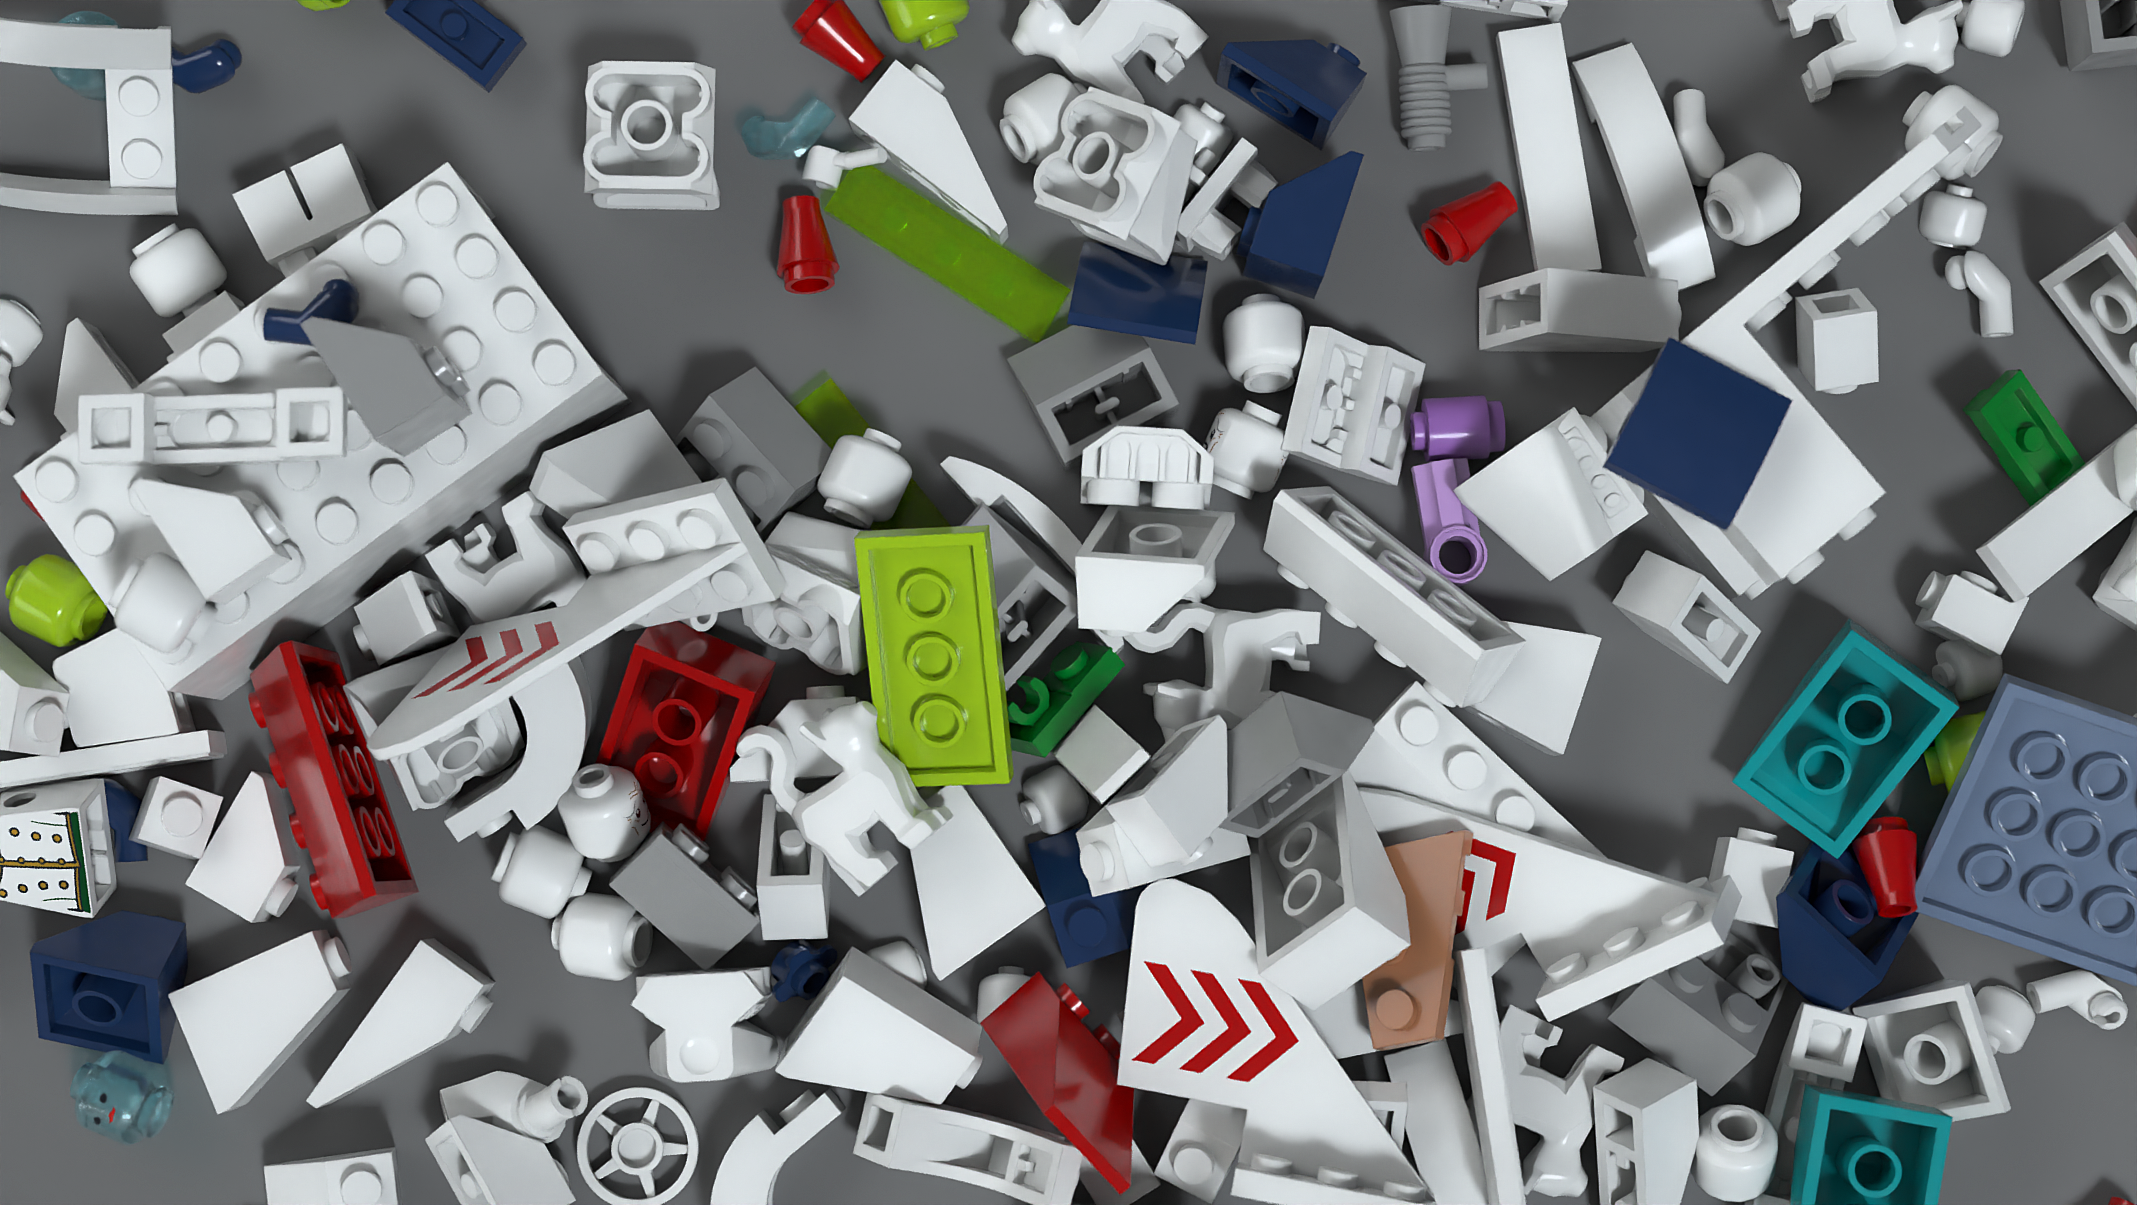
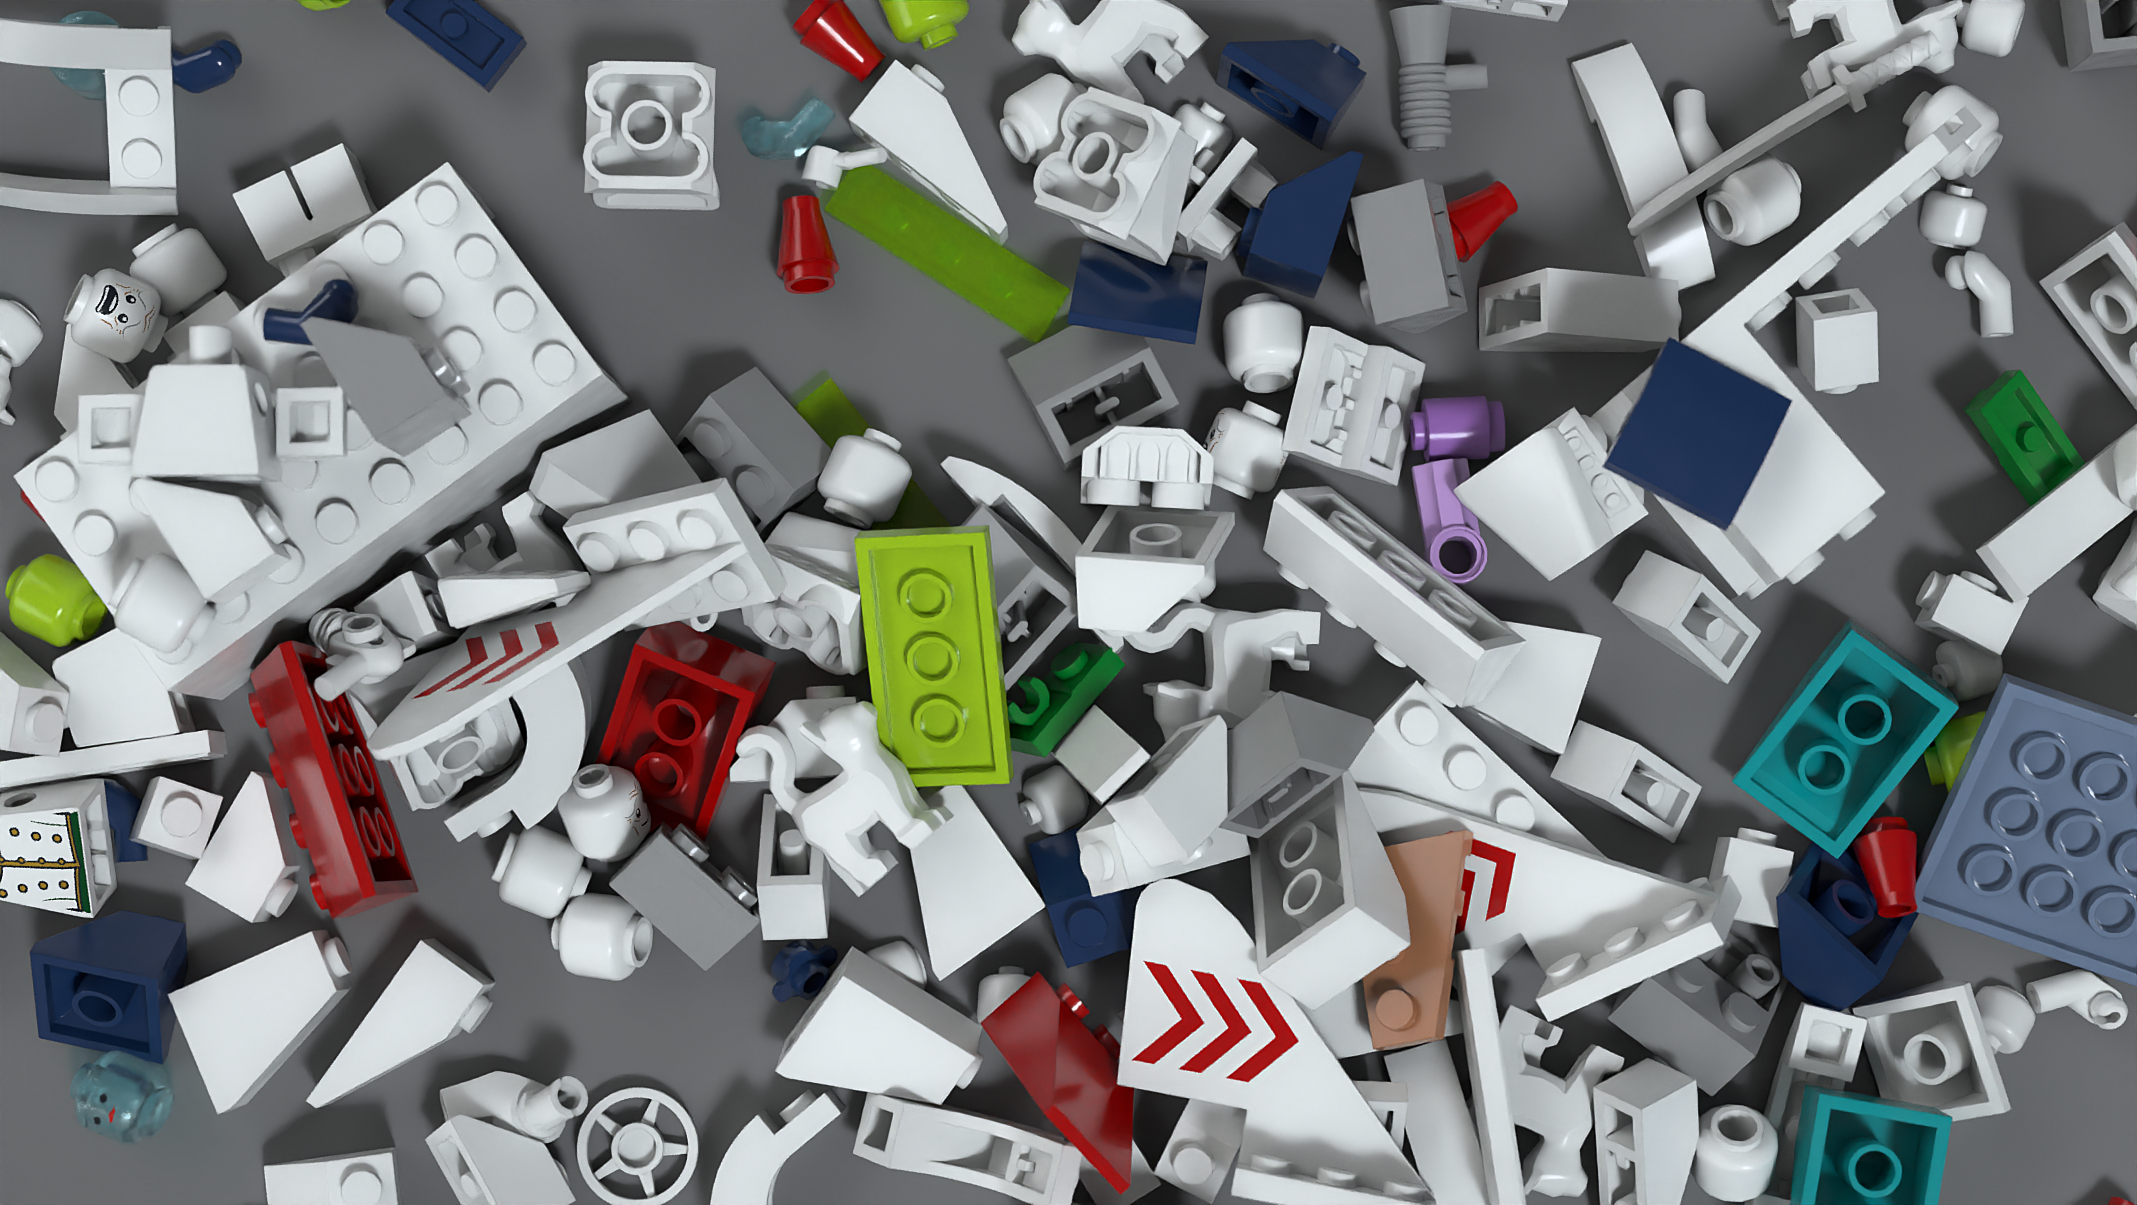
white piece [631,966,779,1082] -> none
white tile [1496,23,1602,272] -> none
none -> white head [63,268,168,363]
none -> white torso [131,326,282,483]
none -> white piece [309,608,416,701]
none -> white slope [438,570,592,629]
none -> light grey slope [1347,179,1468,334]
none -> white slope [1550,720,1702,843]
none -> white sword [1628,30,1942,236]

